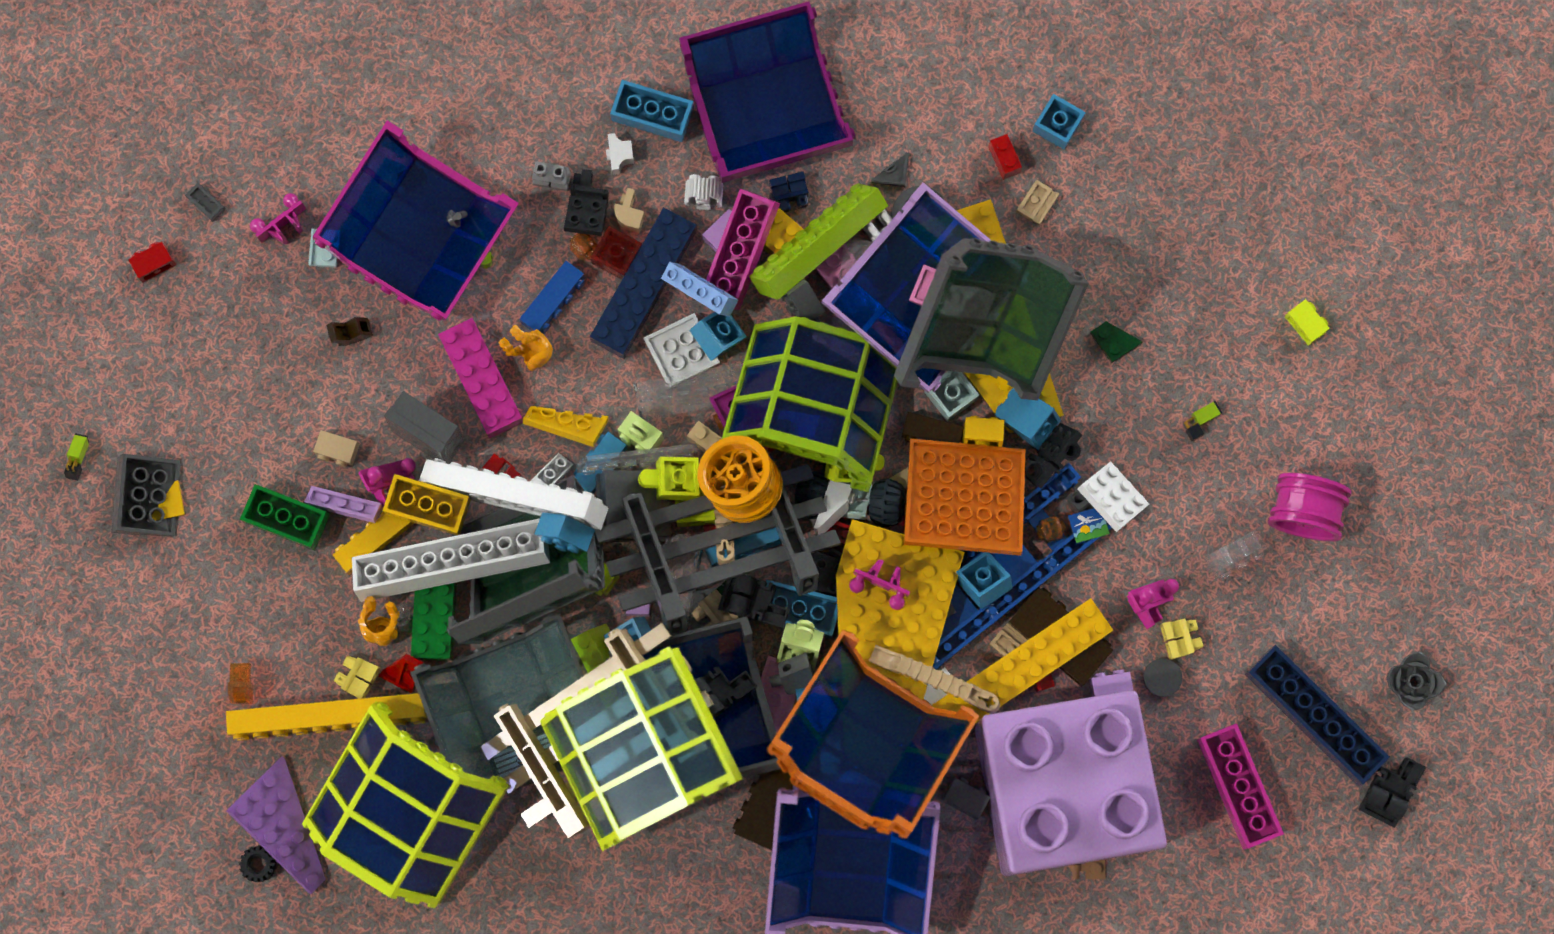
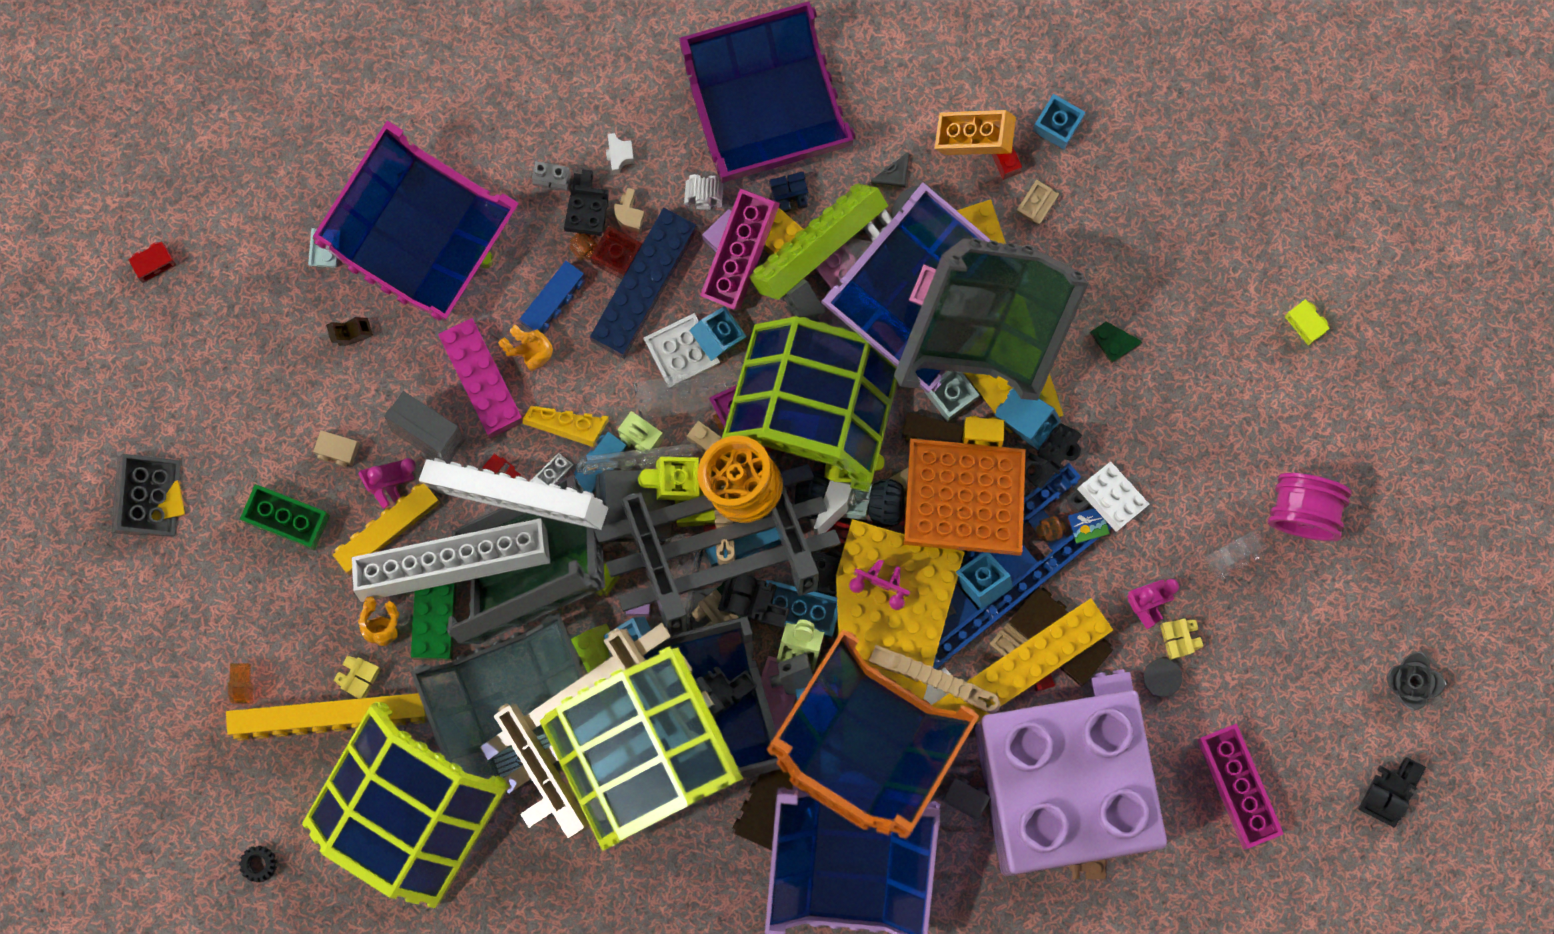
piece [64,433,89,481] -> none
dark grey plate [185,183,226,222] -> none
medium lavender wing [226,757,326,895] -> none
dark pink piece [250,193,306,245] -> none
lavender plate [304,486,383,523] -> none
red wing [378,654,424,693] -> none
yellow brick [382,474,471,535] -> none
dark grey plate [447,210,467,228] -> none
dark azure brick [535,512,595,553] -> none
dark azure brick [610,80,694,142] -> none
light blue brick [661,262,738,317] -> none
piece [1184,401,1222,441] -> none
dark blue brick [1244,645,1390,786] -> none
none -> light orange brick [934,110,1016,155]

